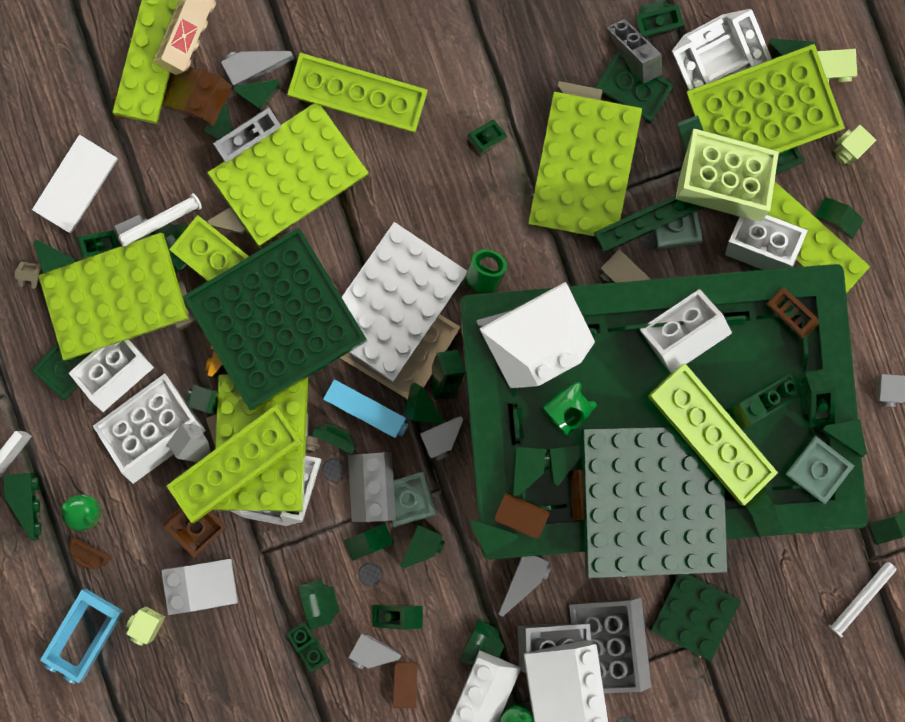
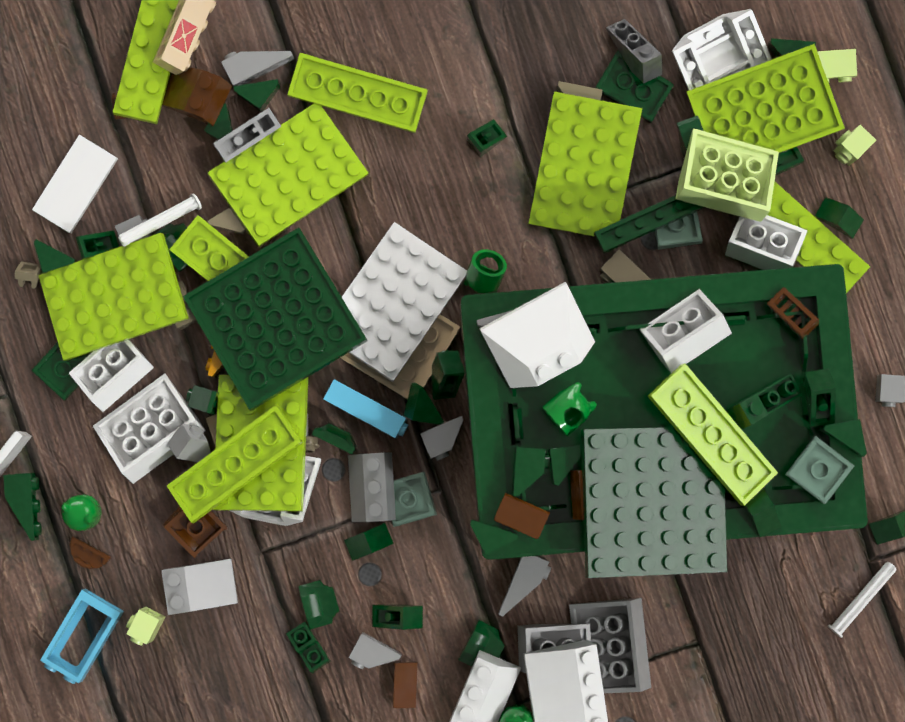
dark green slope [400,525,445,568] -> none
dark green slope [635,0,684,38] -> none
dark green plate [650,574,741,661] -> none

